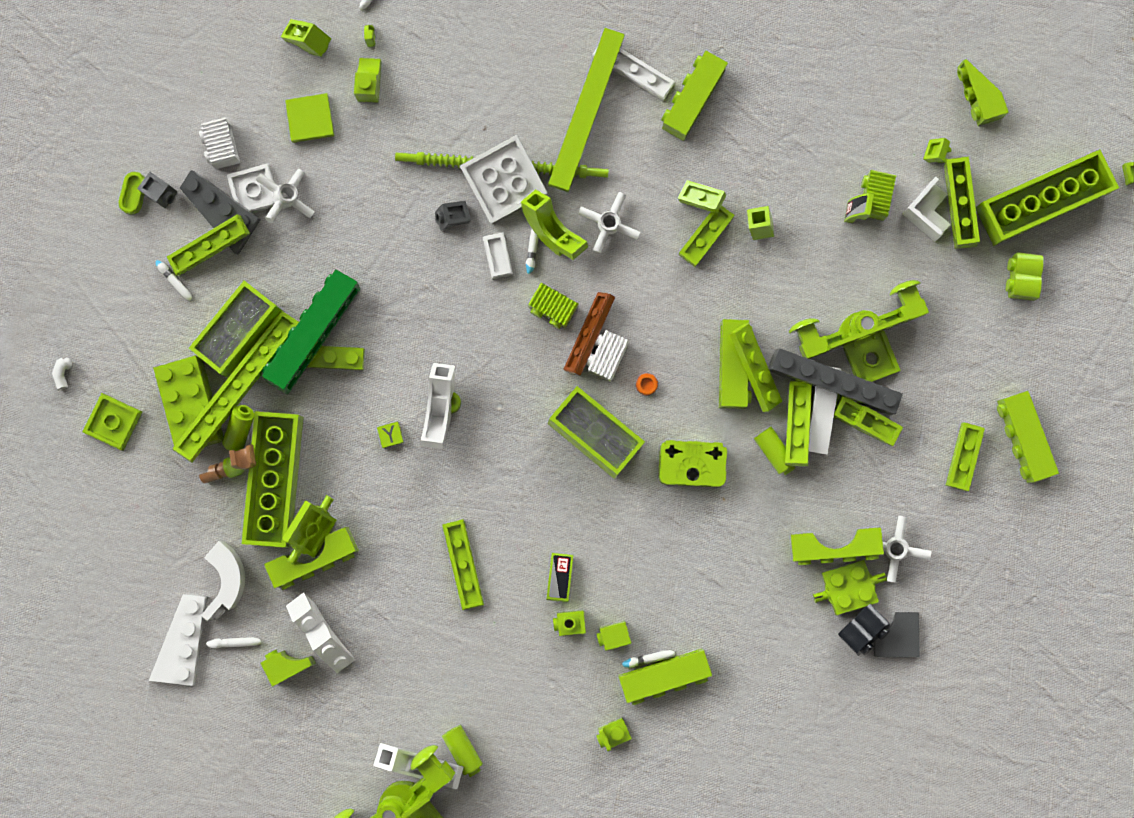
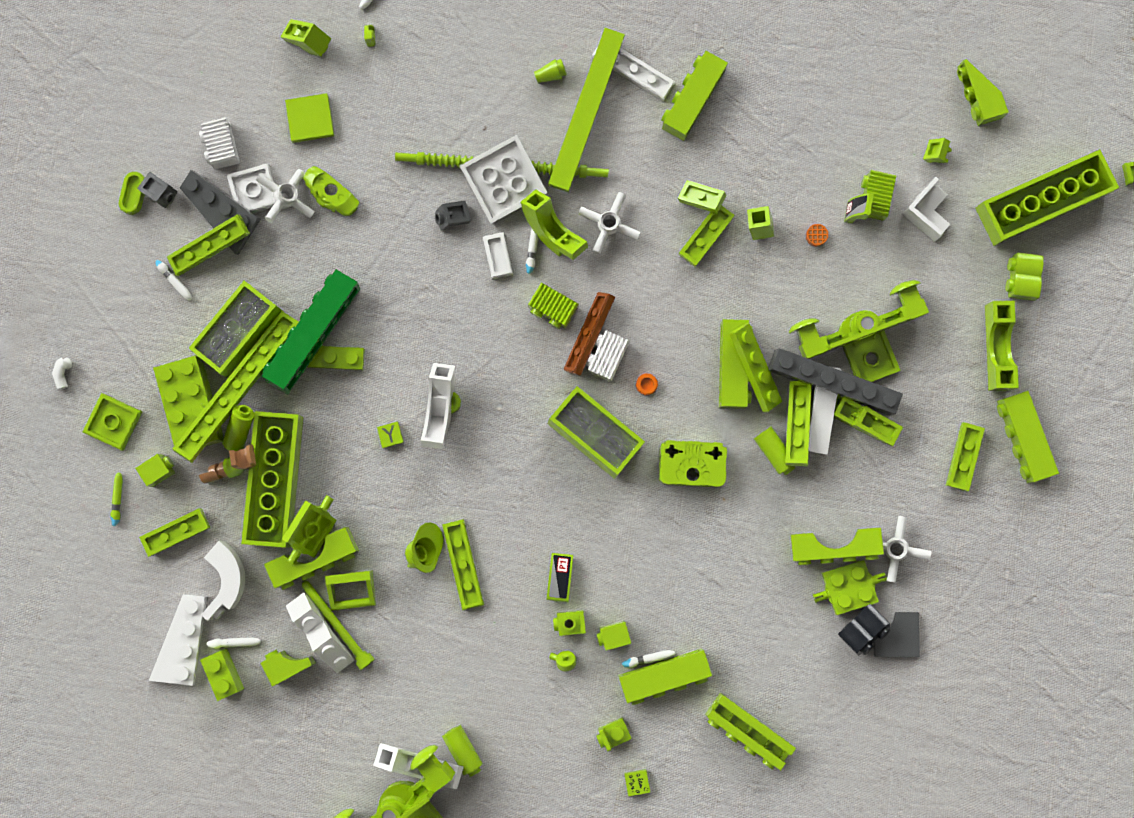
lime arch [354,58,382,103] -> none
lime brick [944,156,980,249] -> none
none -> lime piece [110,472,123,526]
none -> lime brick [135,454,175,487]
none -> lime plate [139,508,210,557]
none -> lime brick [200,649,244,701]
none -> lime piece [302,581,375,670]
none -> lime piece [303,166,359,216]
none -> lime tile [325,570,376,611]
none -> lime piece [405,522,444,573]
none -> lime cone [534,59,567,84]
none -> lime piece [549,651,577,672]
none -> lime tile [624,769,650,797]
none -> lime brick [705,693,796,771]
none -> tile [806,224,828,247]
none -> lime arch [985,301,1019,391]

